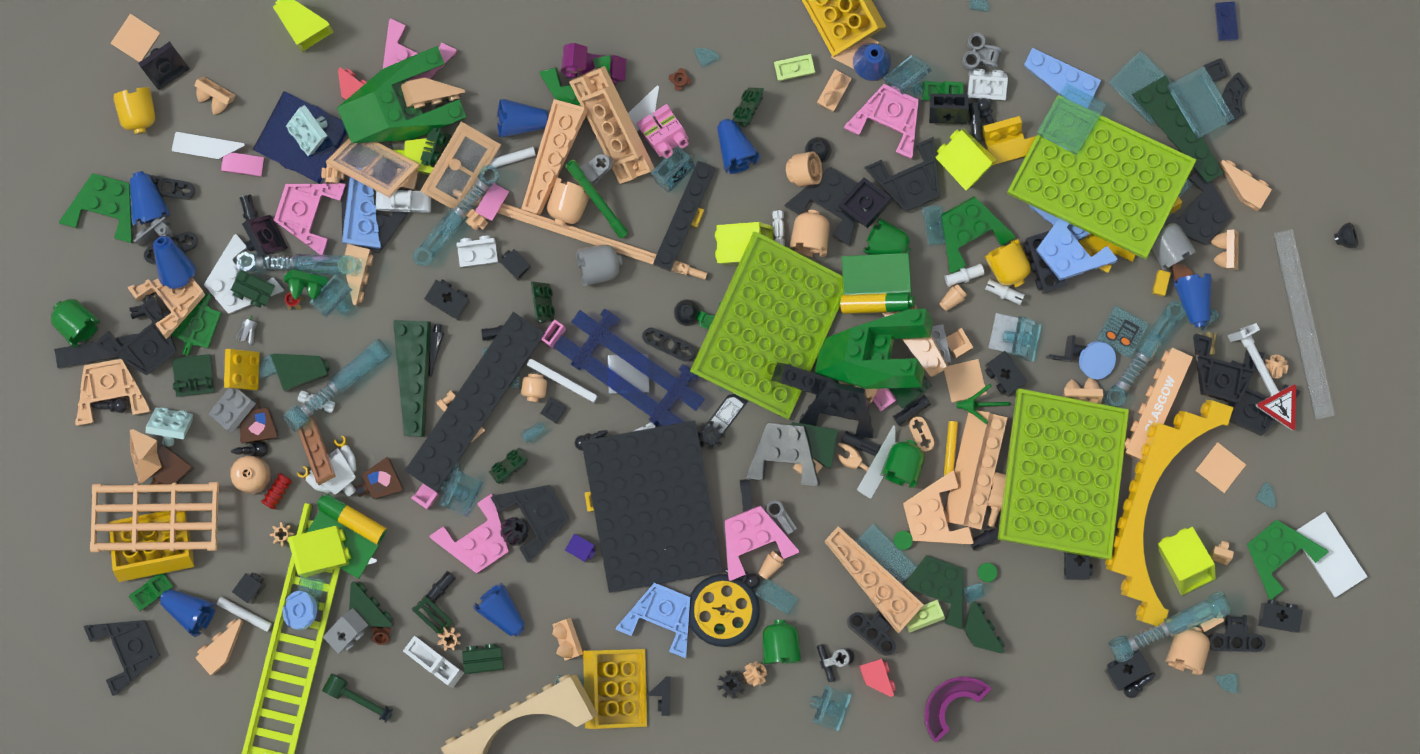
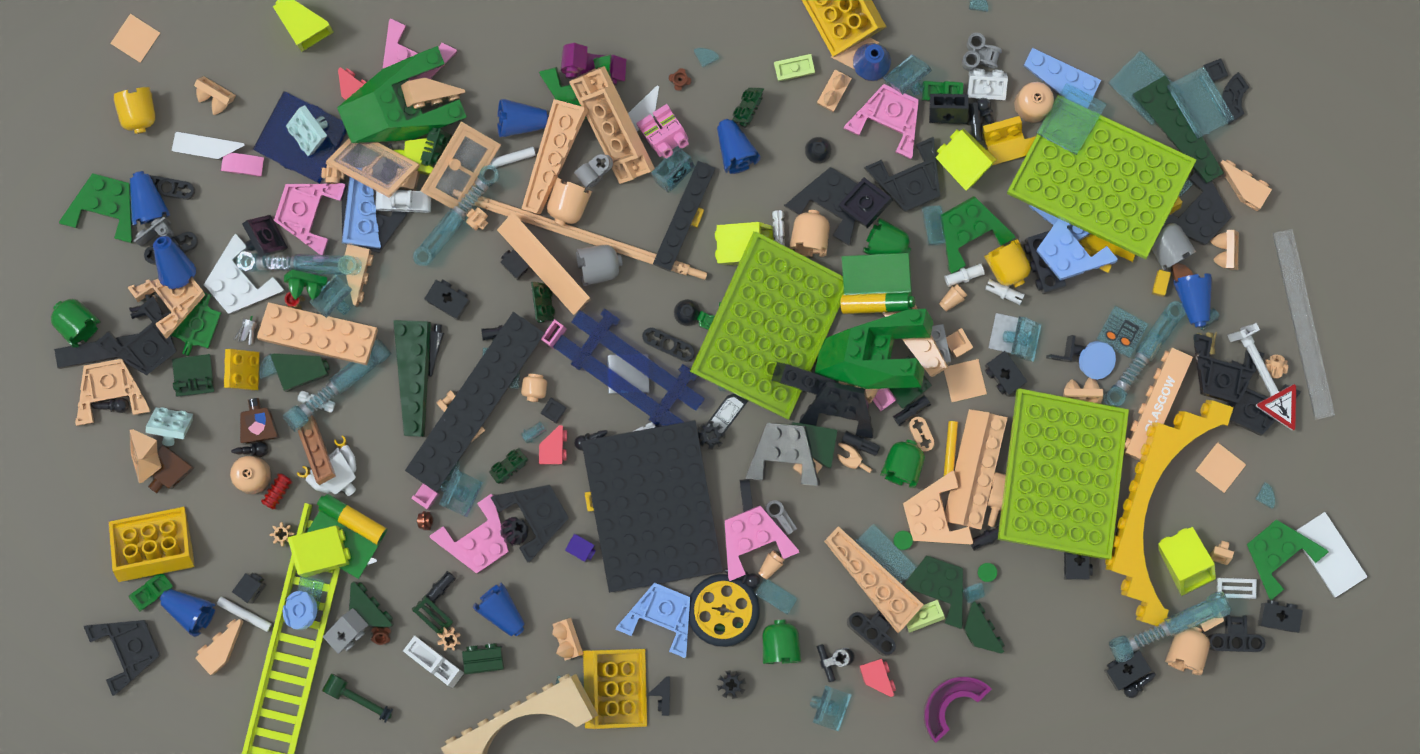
light nougat door [90,482,219,552] -> none
black tile [138,41,190,90] -> none
light grey plate [208,388,256,434] -> none
dark green brick [230,269,275,308] -> none
black pin [239,194,258,220] -> none
reddish brown torso [355,457,404,500] -> none
white bracket [456,236,498,268] -> none
bright pink slope [475,183,509,221] -> none
white tile [527,359,597,403] -> none
green piece [565,160,628,238] -> none
light nougat gear [743,661,768,687] -> none
light nougat piece [786,151,822,187] -> none
white sticker [857,426,896,499] -> none
green plant [956,384,1010,424] -> none
clear blue plate [1215,1,1239,42] -> none
clear light blue tile [1215,674,1238,693] -> none
black brick [1334,222,1358,248] -> none
none -> light nougat plate [257,302,378,365]
none -> copper plate [417,511,433,531]
none -> light nougat slope [497,212,591,315]
none -> coral slope [539,425,567,465]
none -> light nougat cylinder [1014,82,1054,123]
none -> white tile [1217,578,1257,599]

